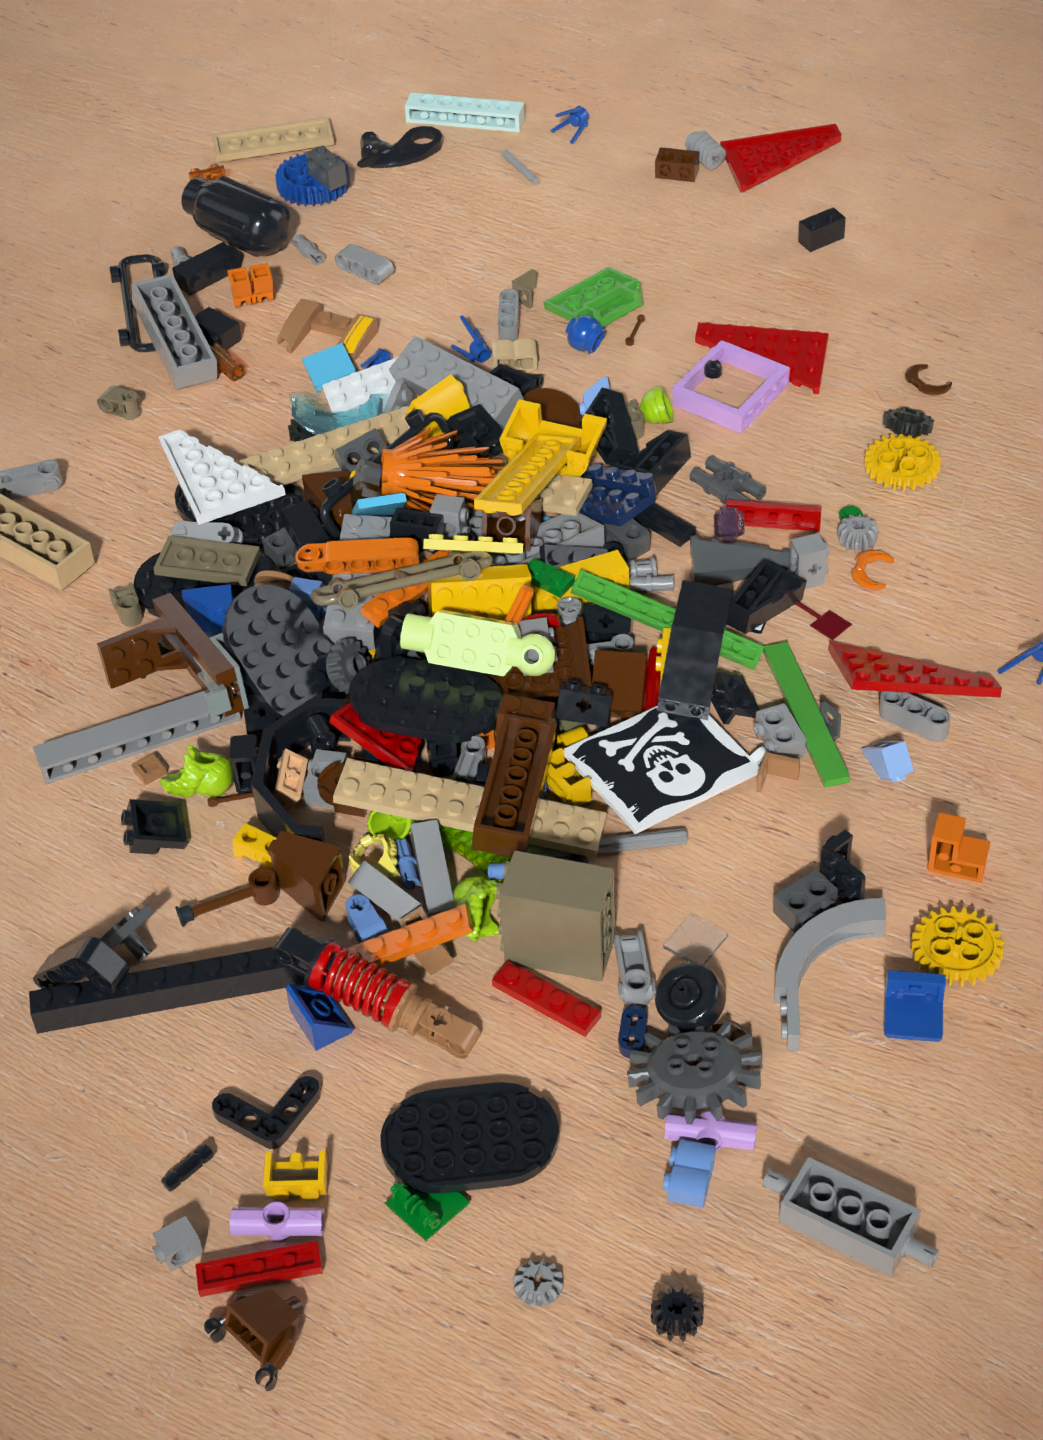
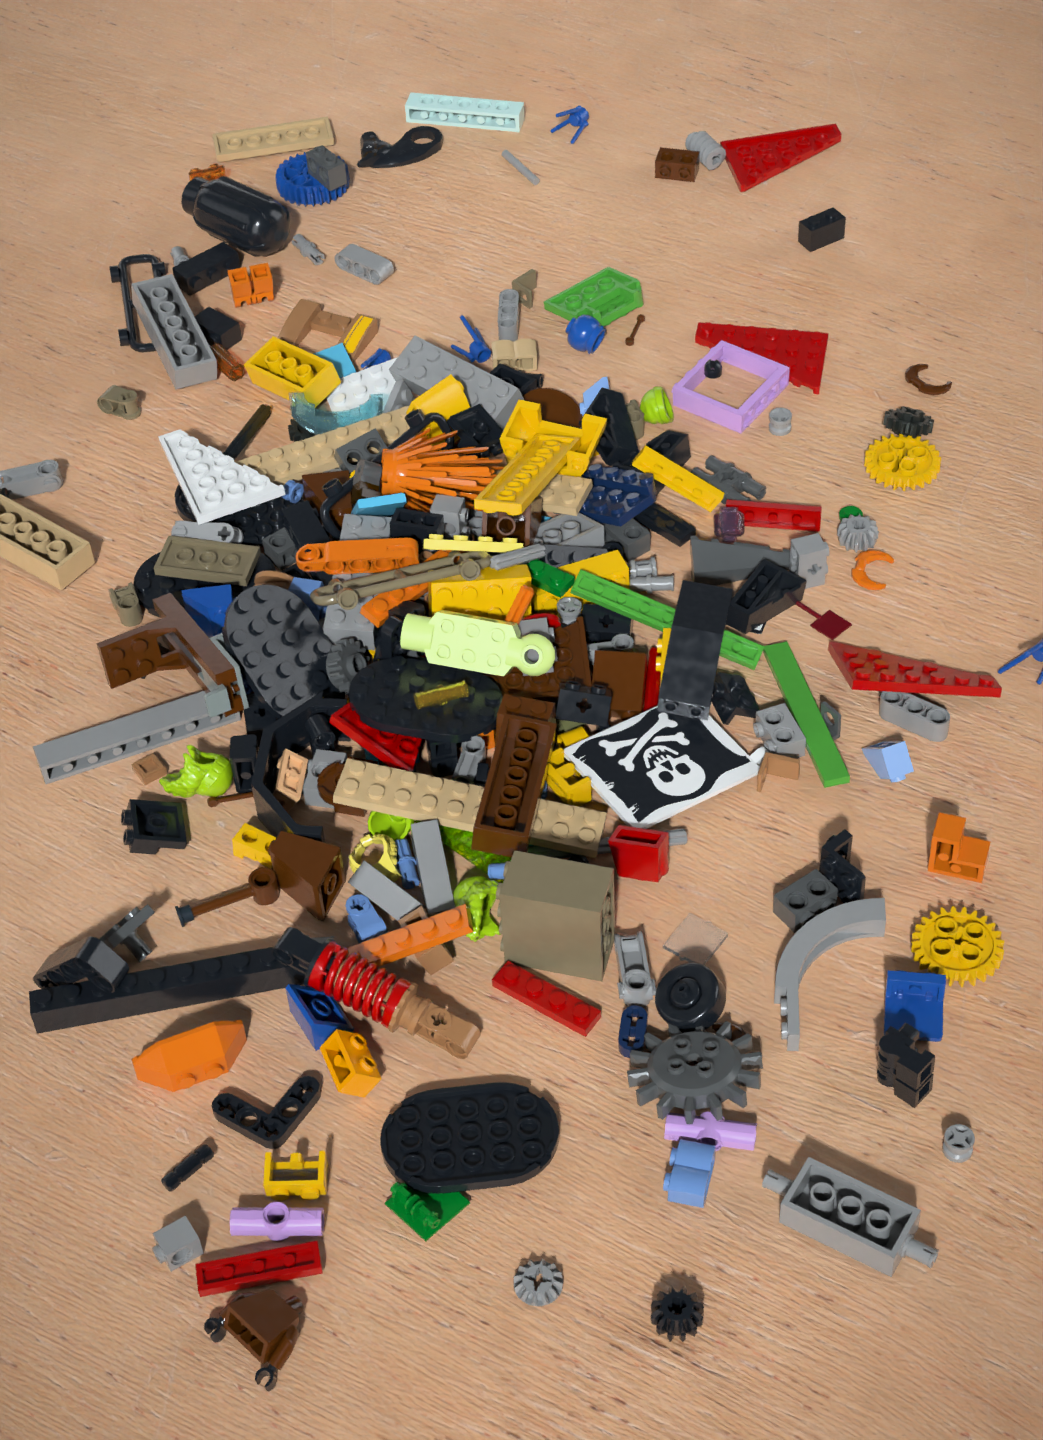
none -> orange wedge [131,1020,247,1092]
none -> black axle [222,404,271,460]
none -> yellow brick [244,336,341,411]
none -> medium blue bush [282,480,304,503]
none -> light orange brick [320,1029,382,1097]
none -> clear yellow pin [414,681,469,709]
none -> light grey axle [490,543,546,571]
none -> red torso [608,825,669,882]
none -> yellow plate [632,445,725,512]
none -> light grey wheel [769,407,792,436]
none -> black hips [877,1023,935,1108]
none -> light grey wheel [942,1124,975,1163]

